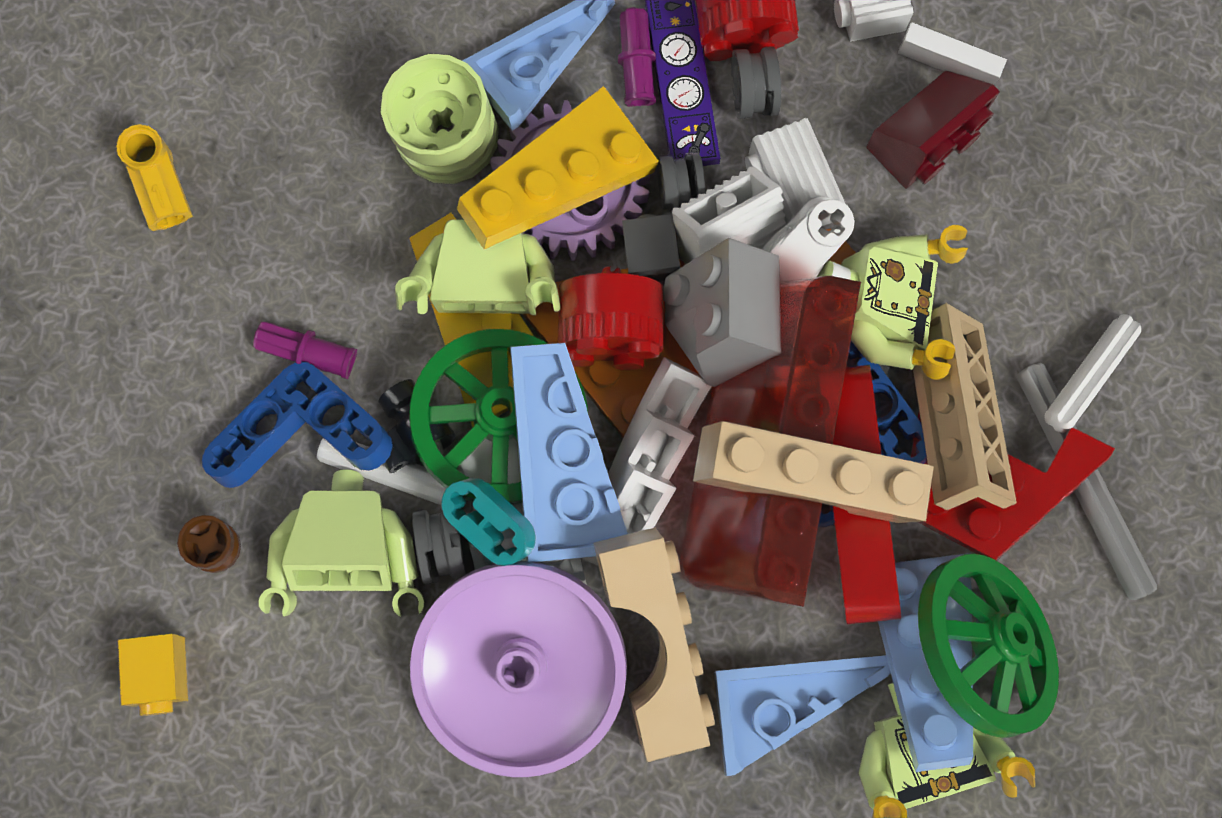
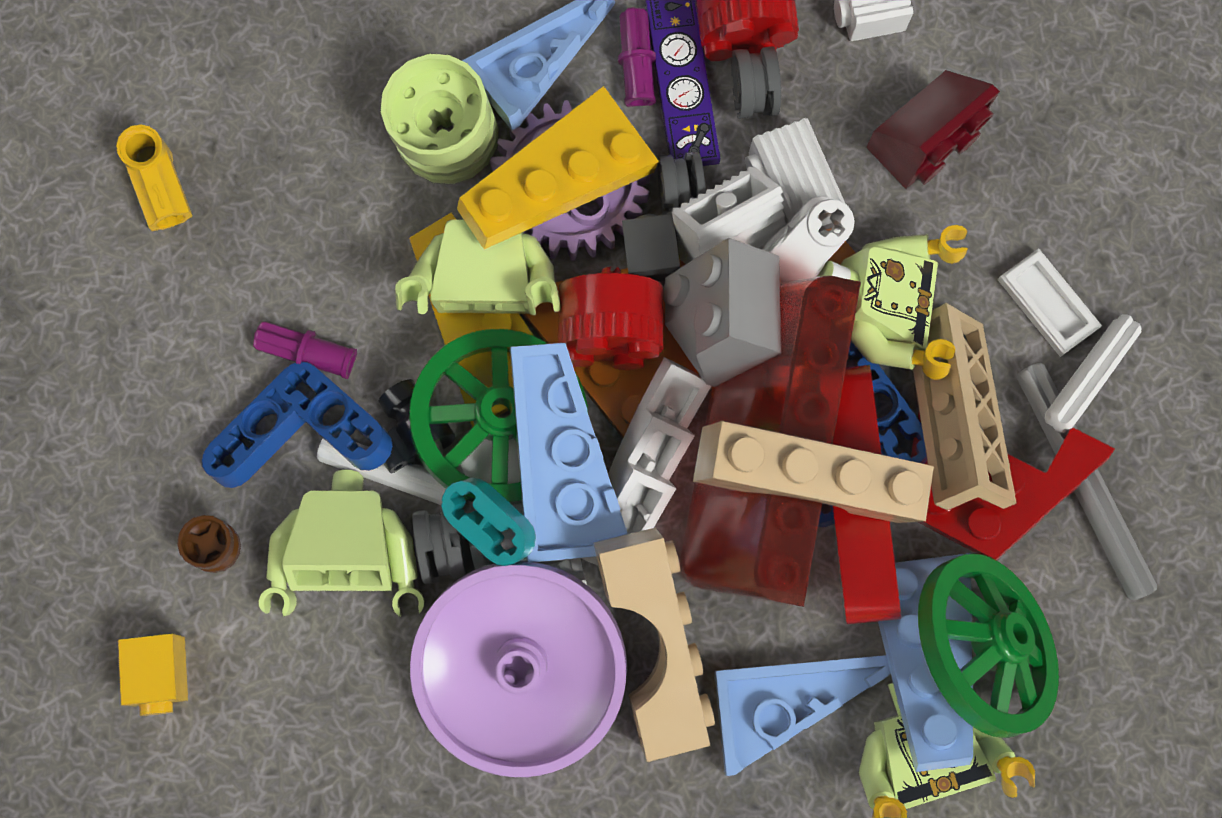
white slope [898,22,1007,85] -> none
none -> white tile [997,248,1102,357]

